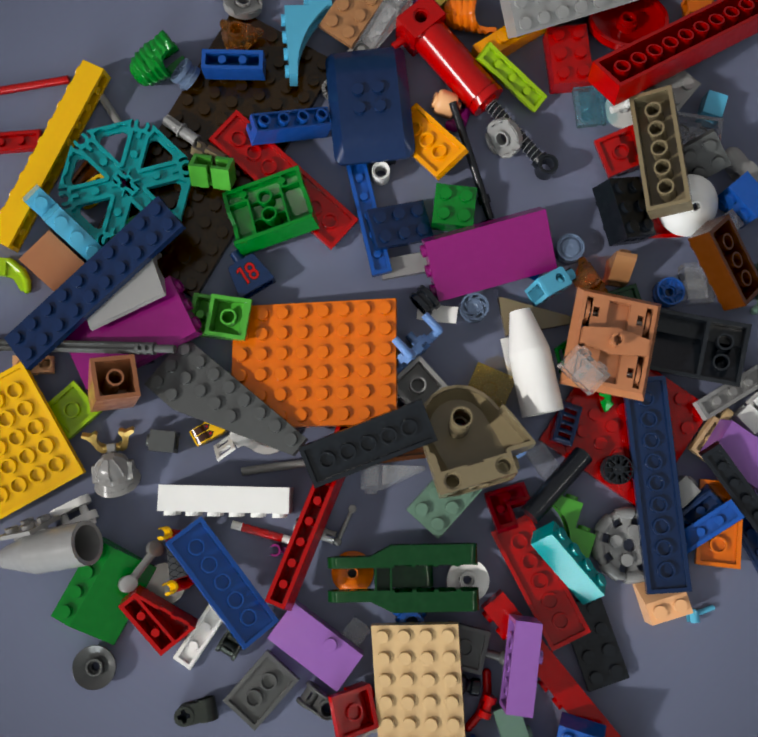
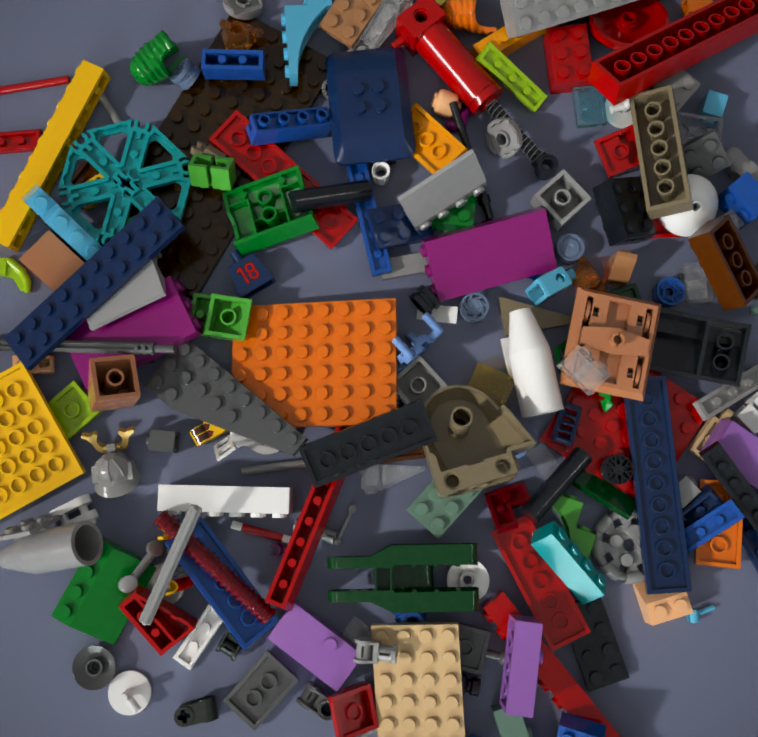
light grey axle [162,115,201,146] -> none
orange dish [331,551,374,589] -> none
red piece [465,668,497,732] -> none
none -> white shield [108,670,152,715]
none -> light grey axle [139,504,202,626]
none -> dark red piece [153,509,276,625]
none -> black brick [288,180,372,213]
none -> light grey connector [353,637,398,665]
none -> light grey piece [398,149,487,231]
none -> light grey brick [530,169,592,232]
none -> dark green tile [572,470,636,520]

